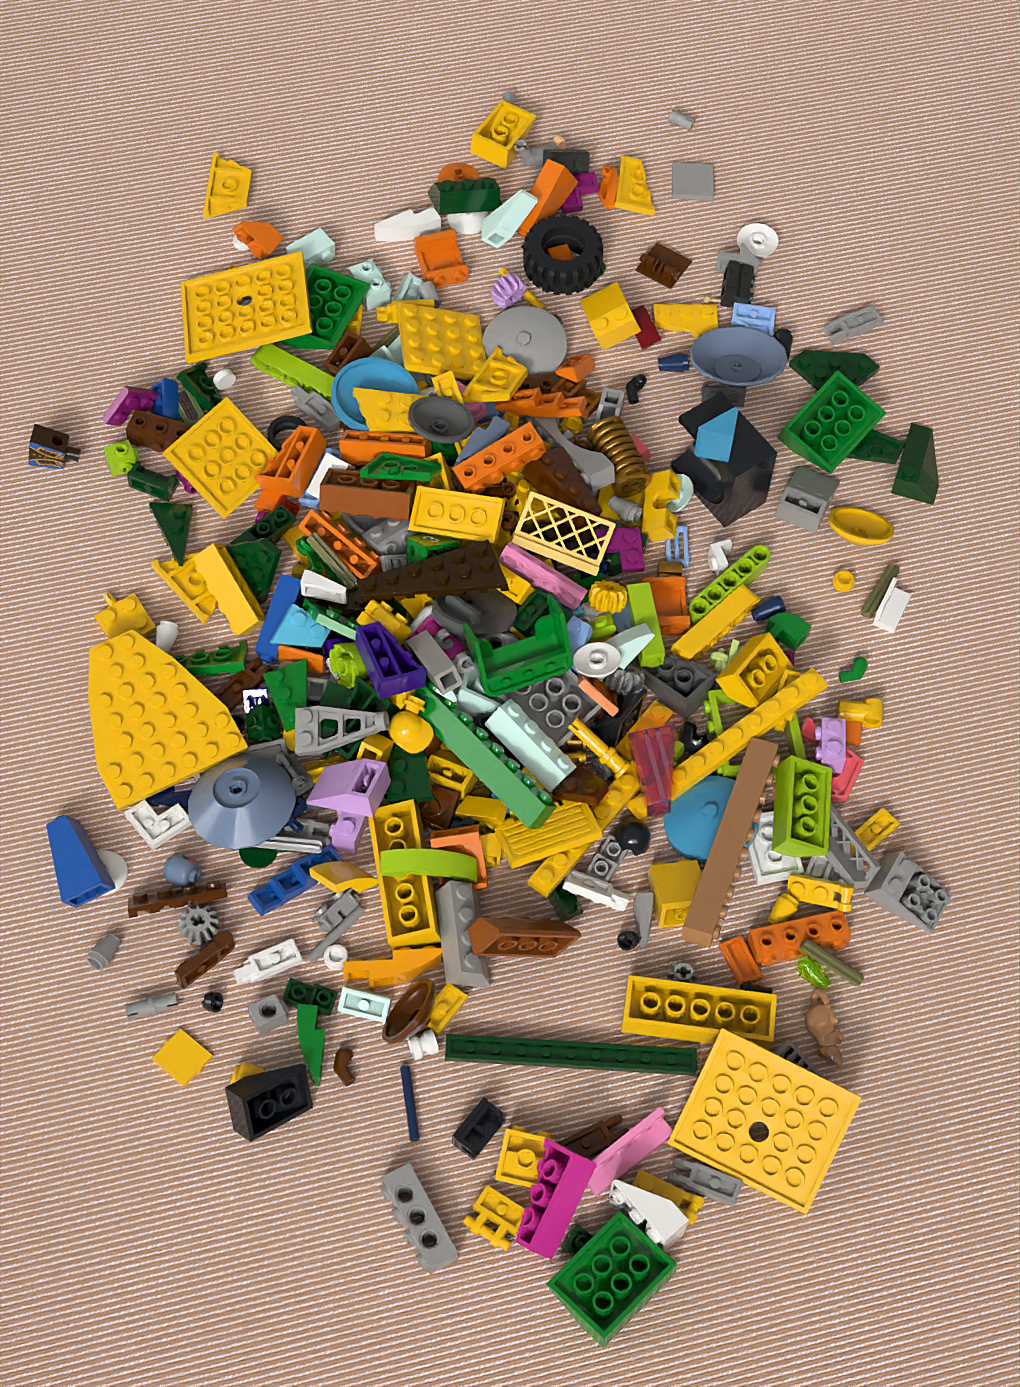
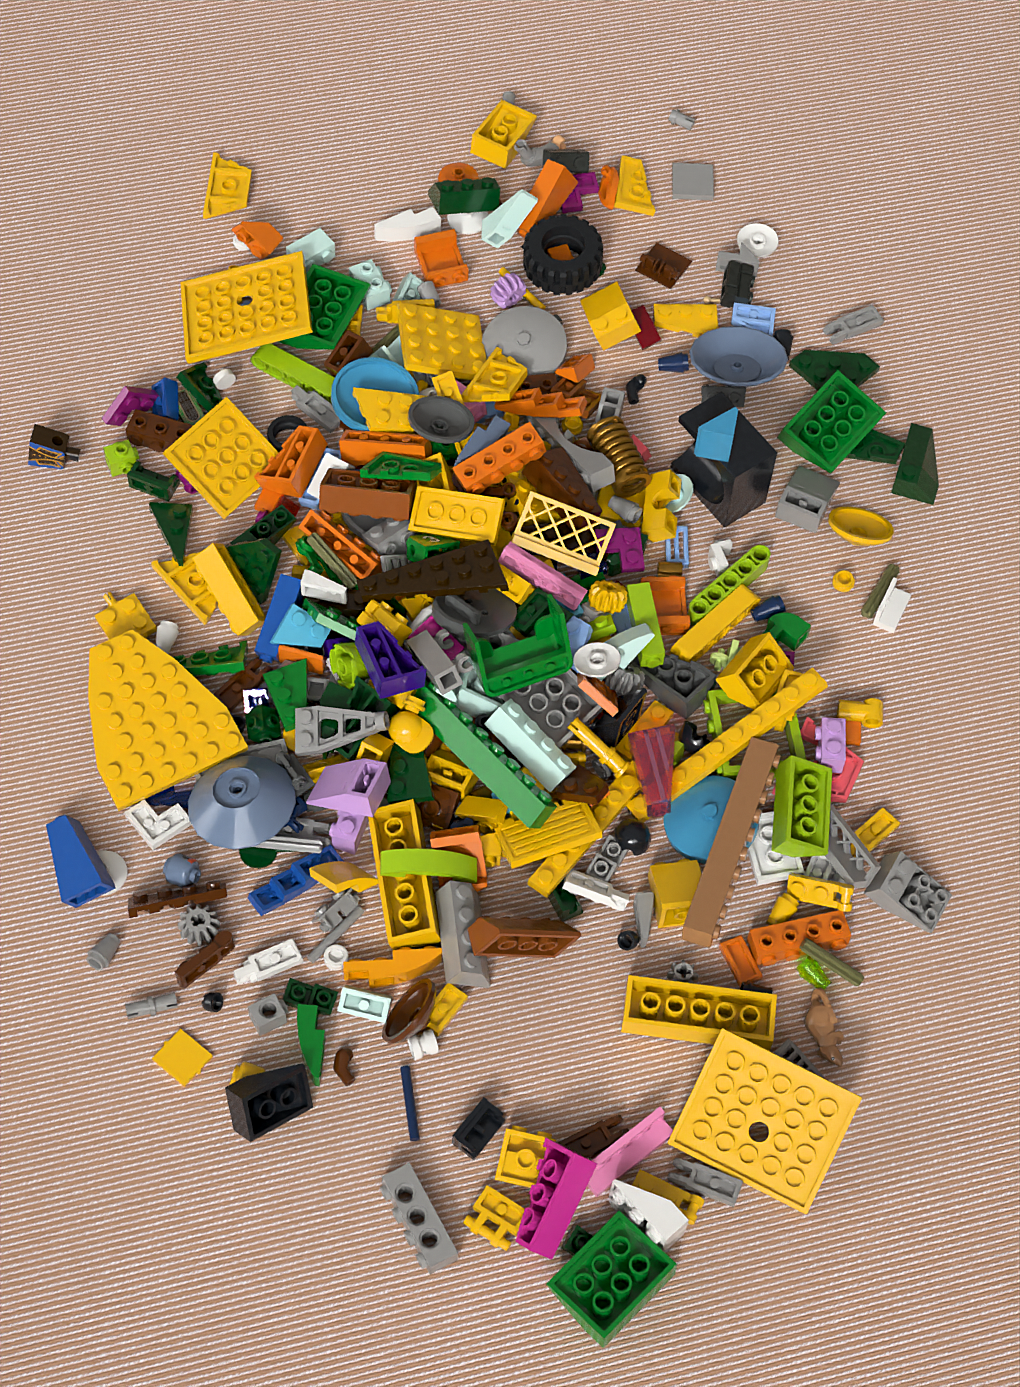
dark green plate [445,1034,697,1076] -> none
green arm [838,657,868,683] -> none

